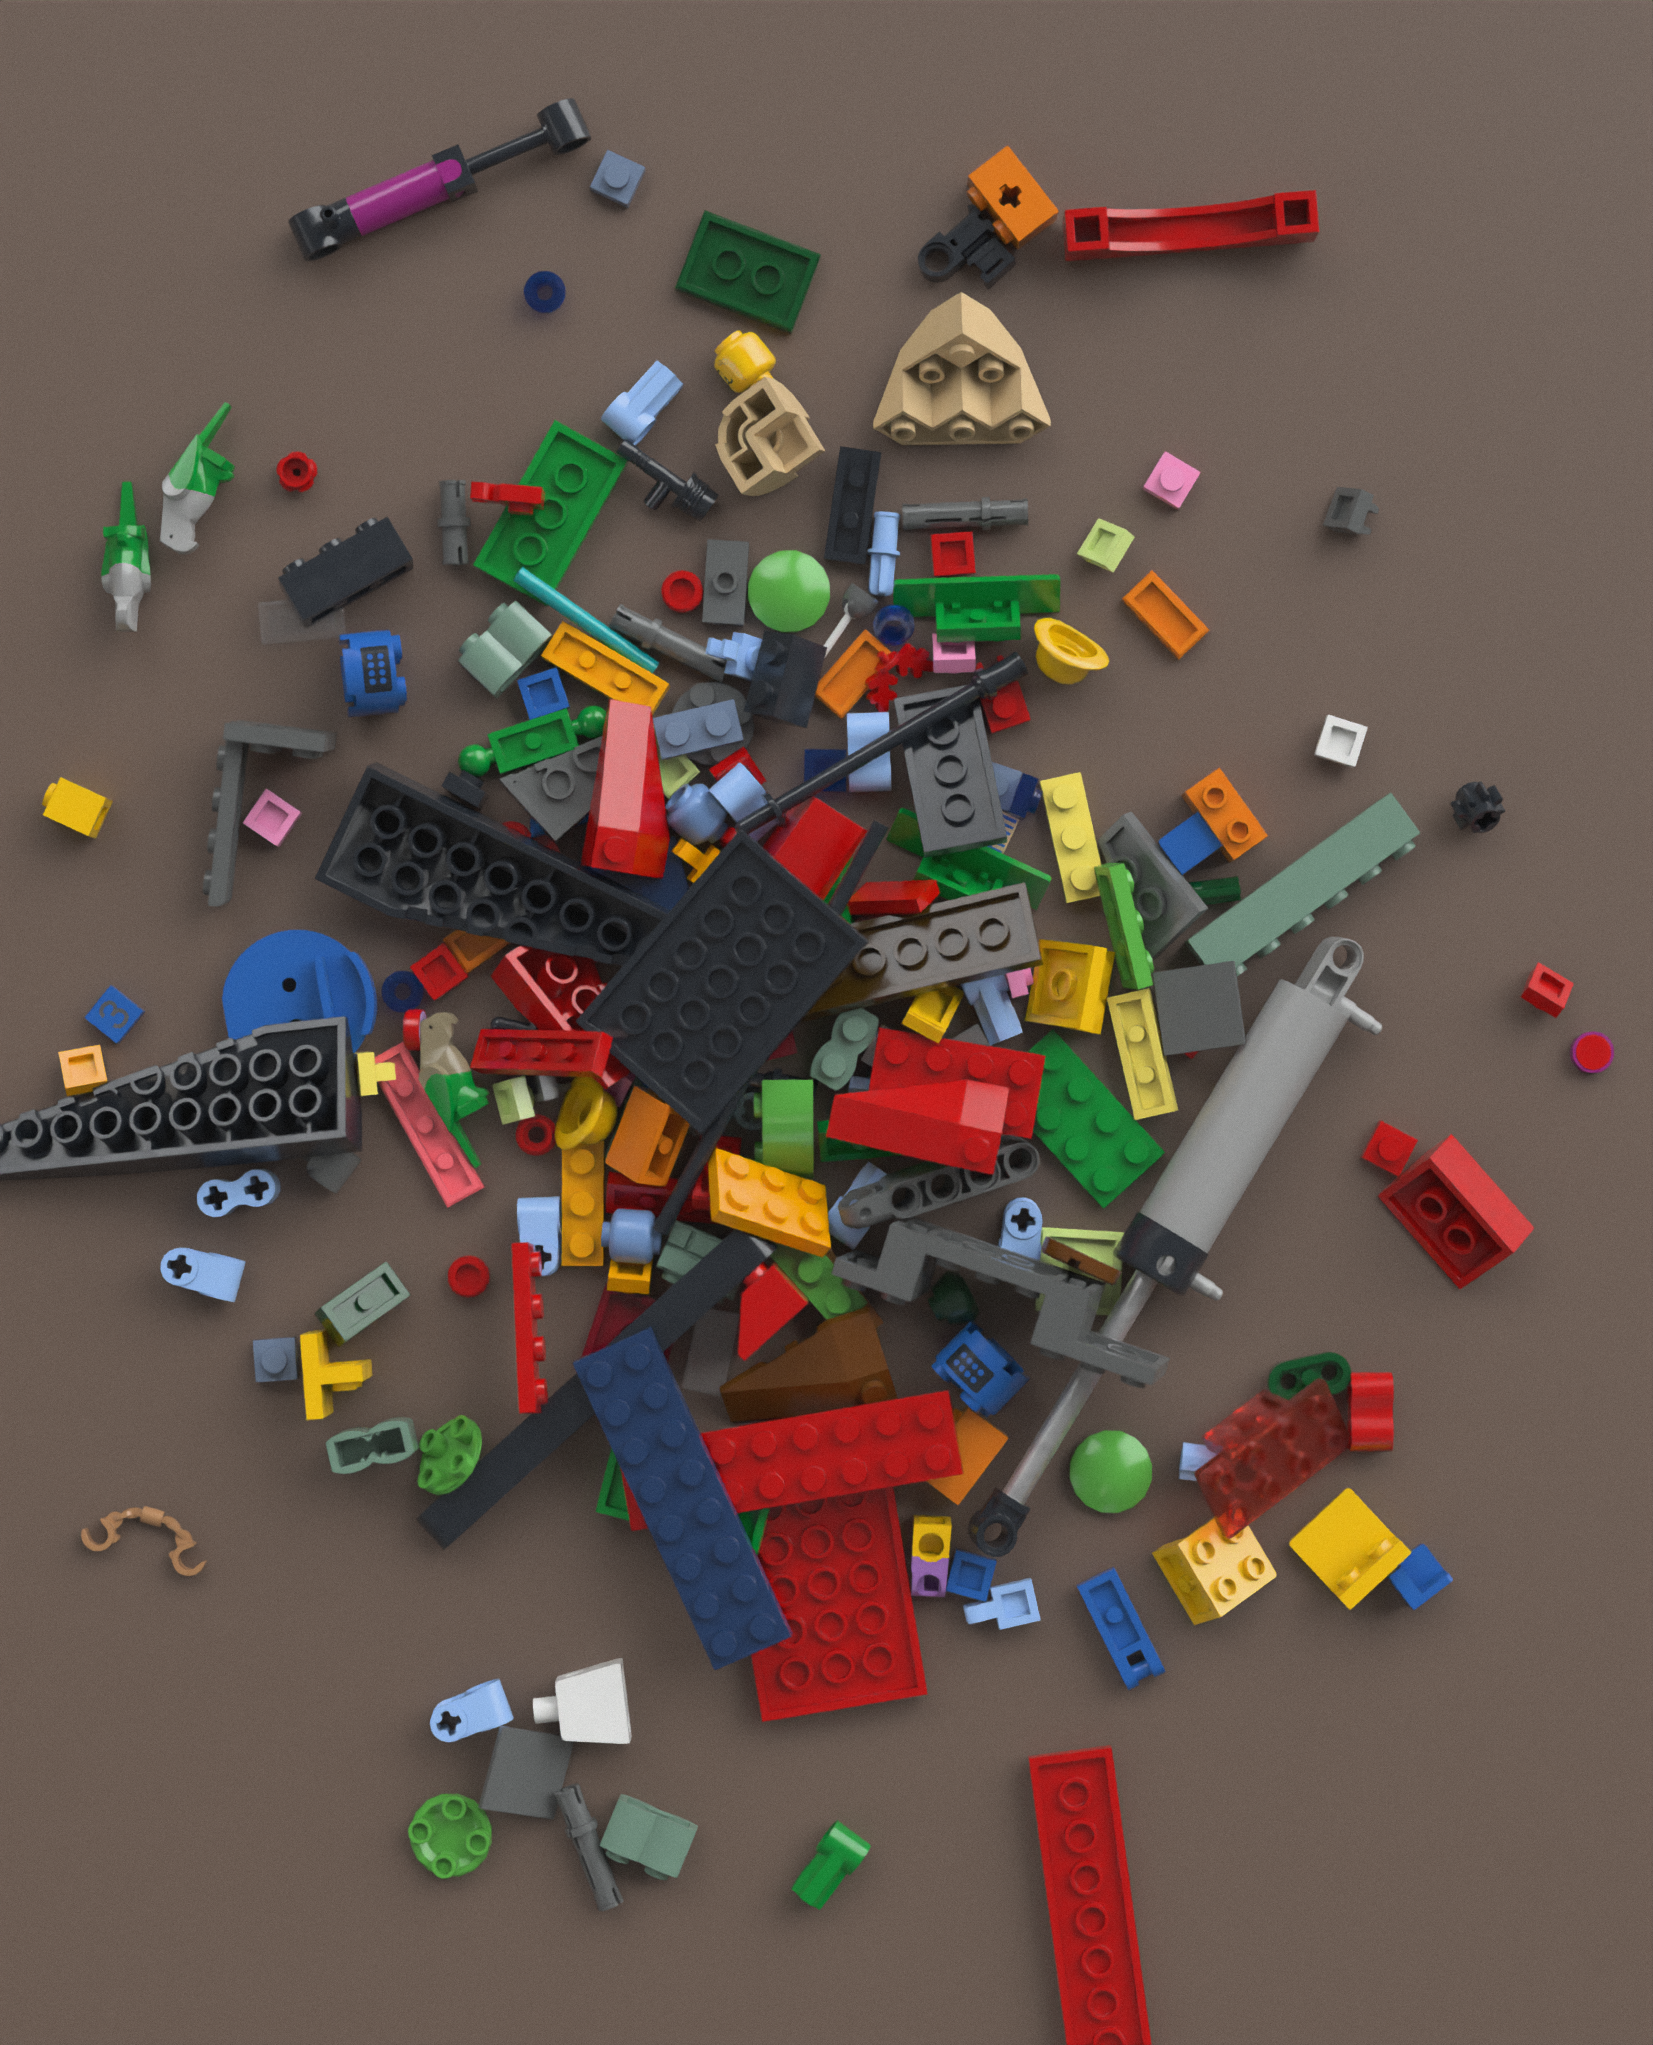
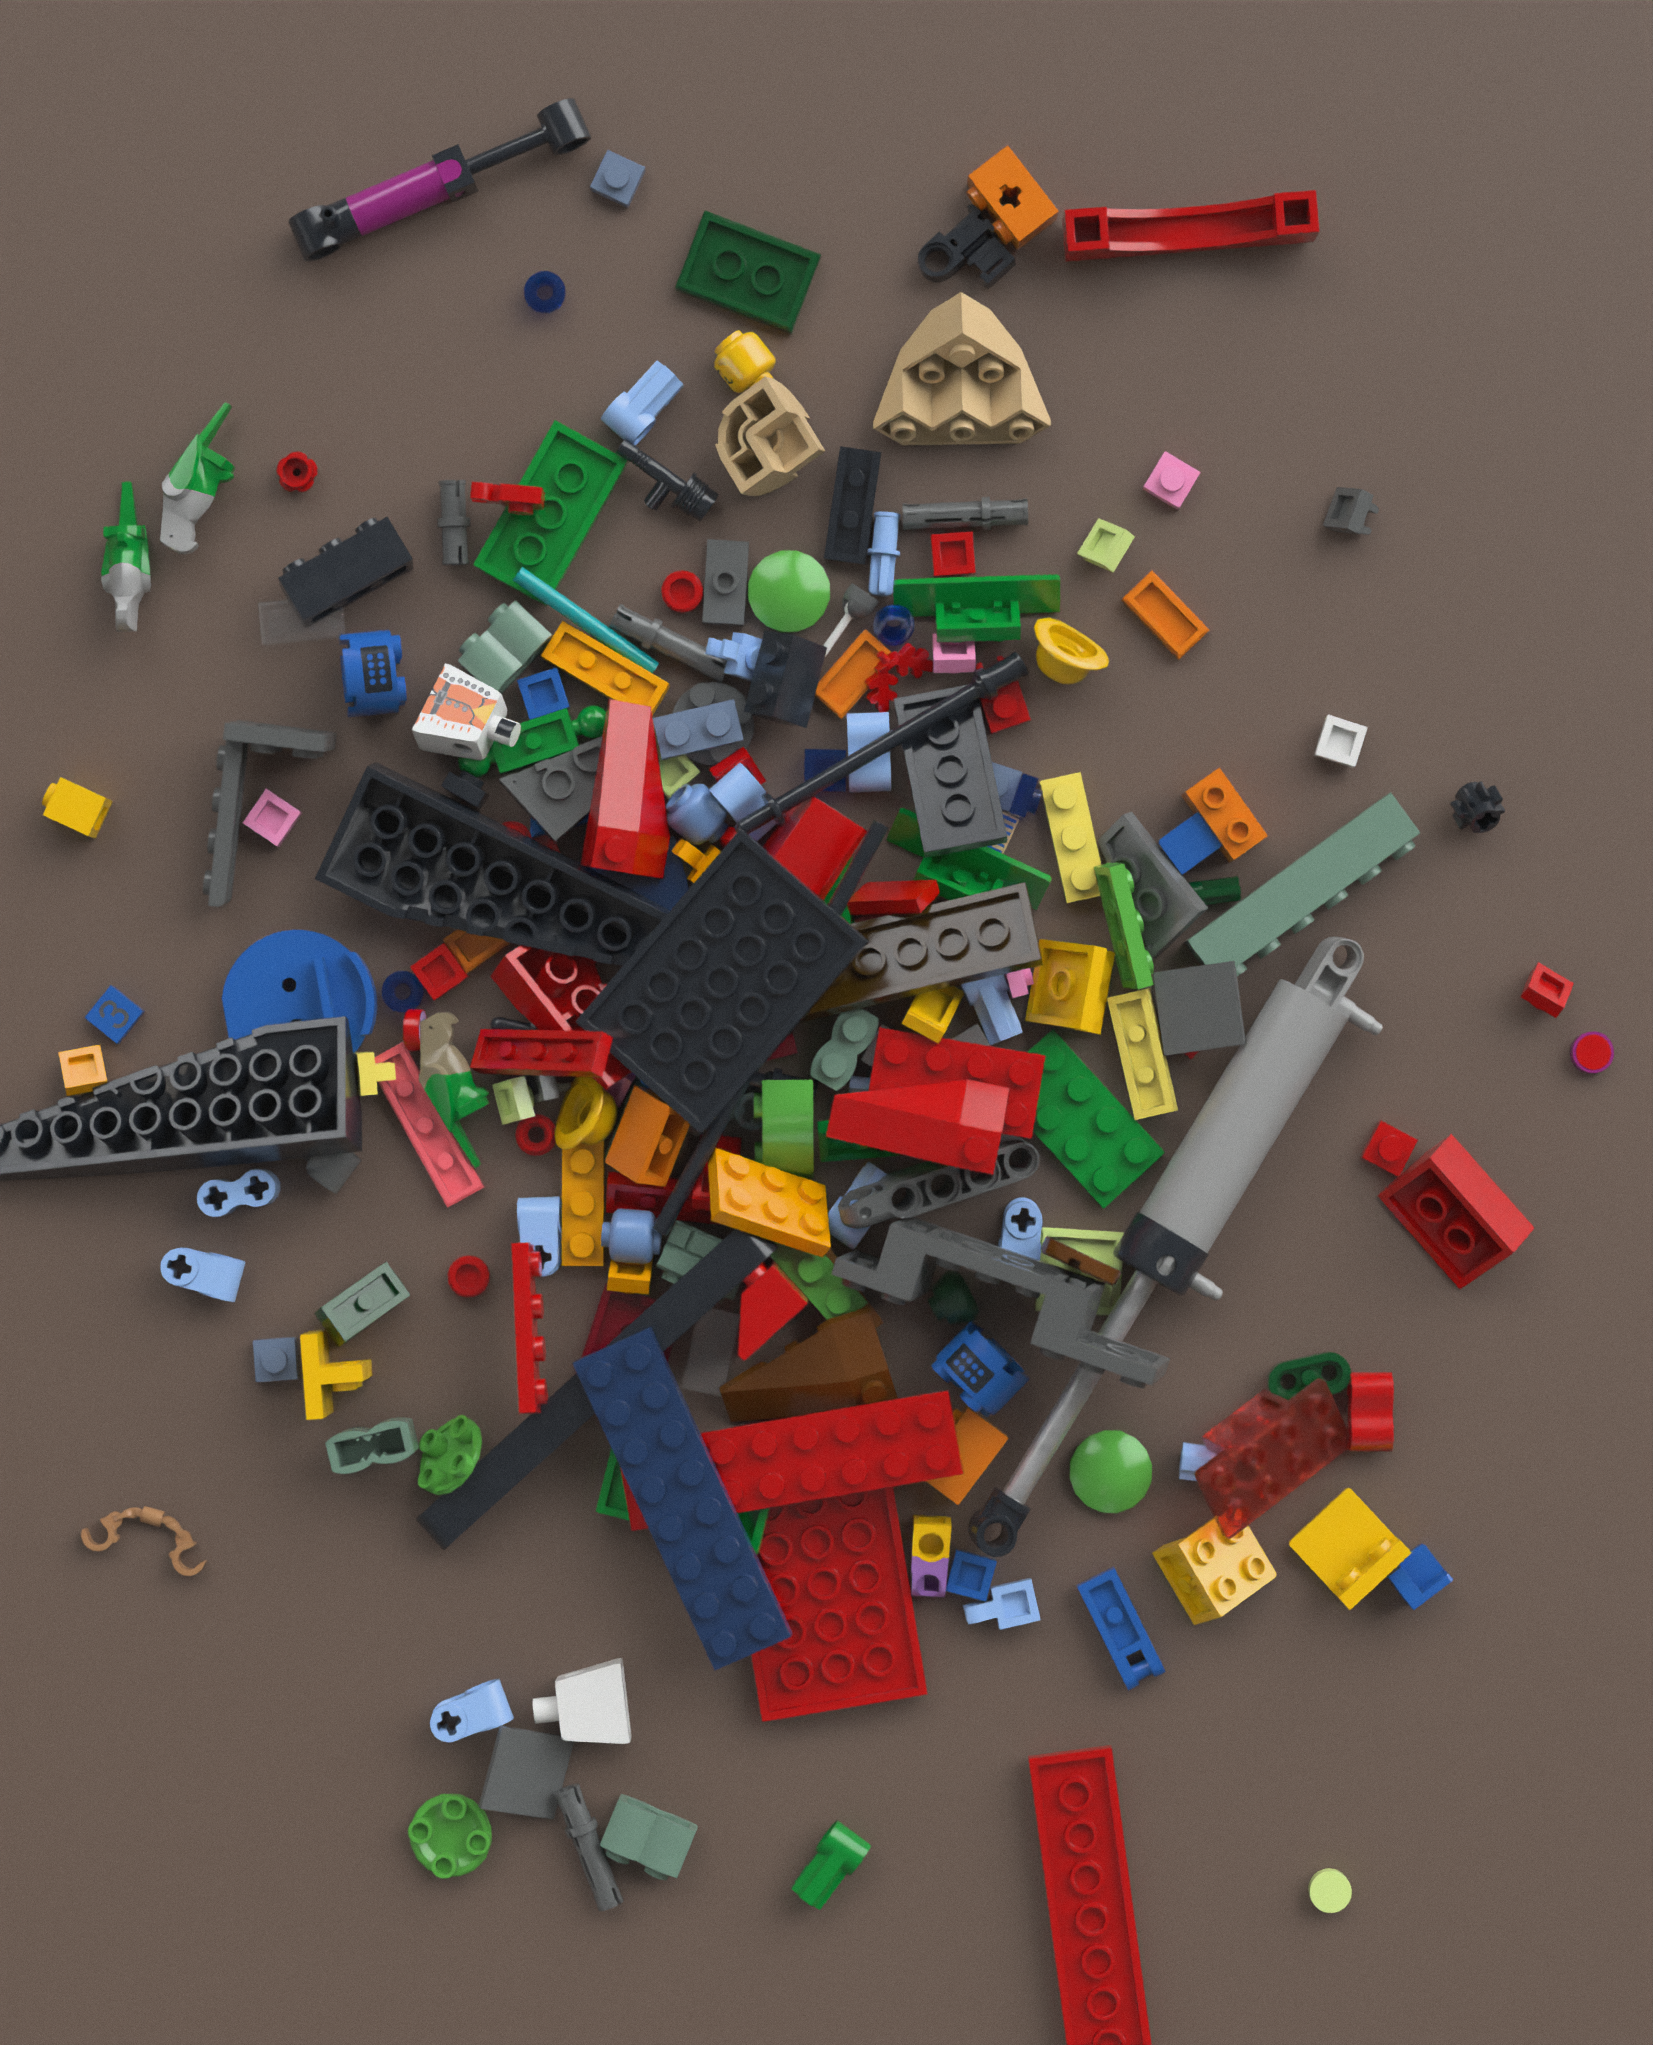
none -> torso [412,663,521,760]
none -> yellowish green tile [1308,1868,1352,1913]

